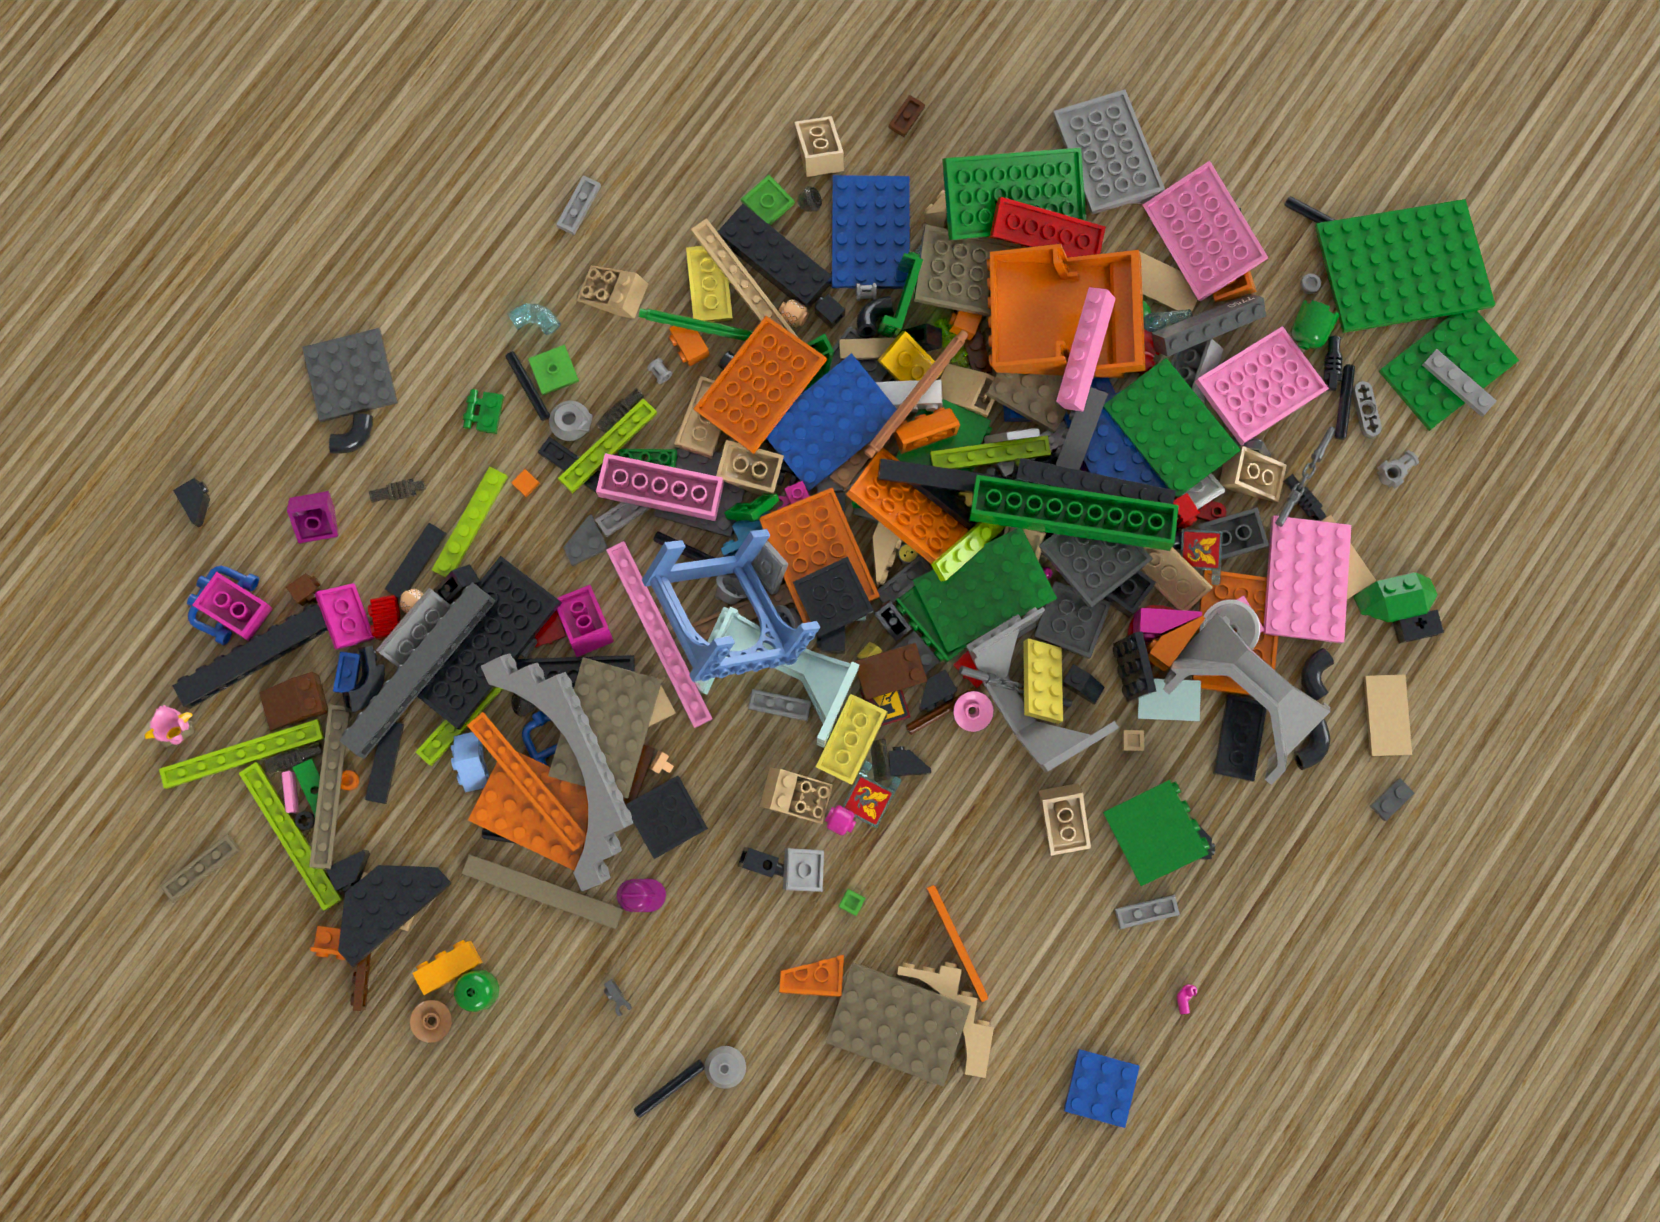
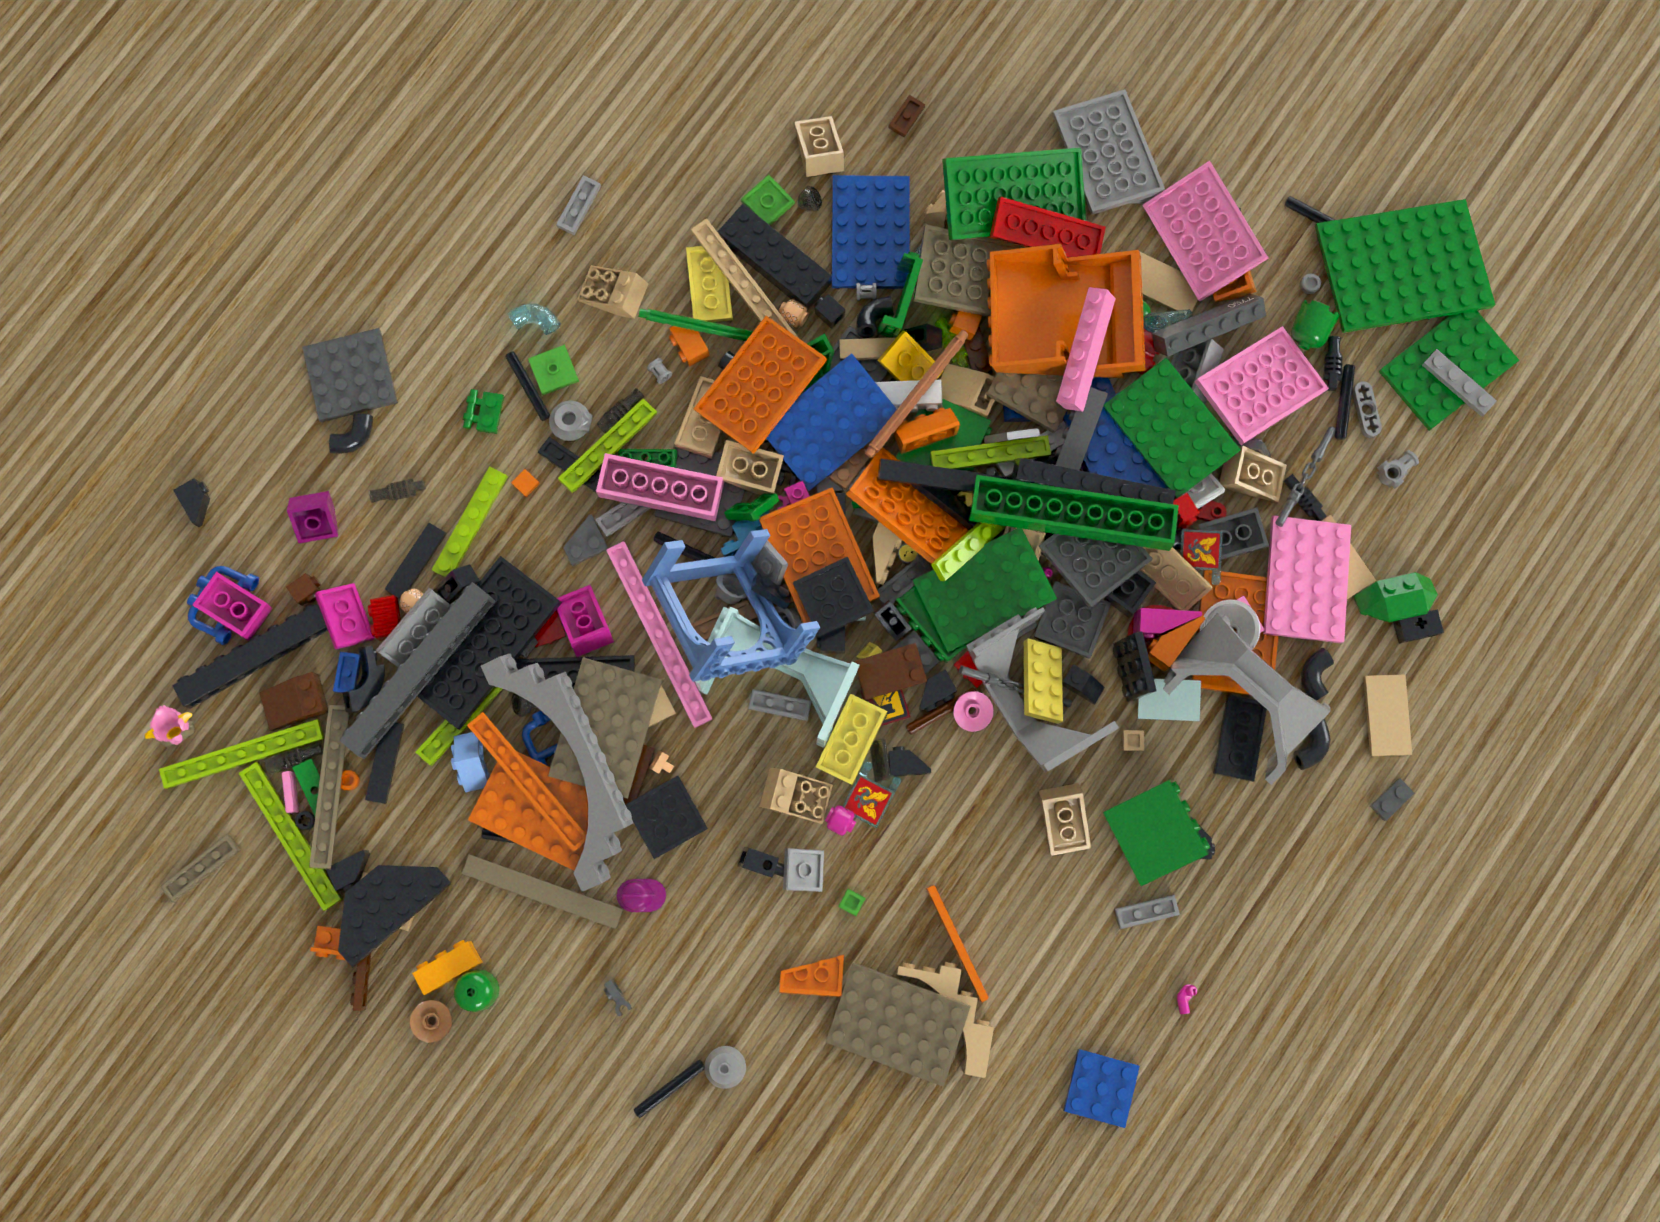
none -> black plate [751,573,791,610]

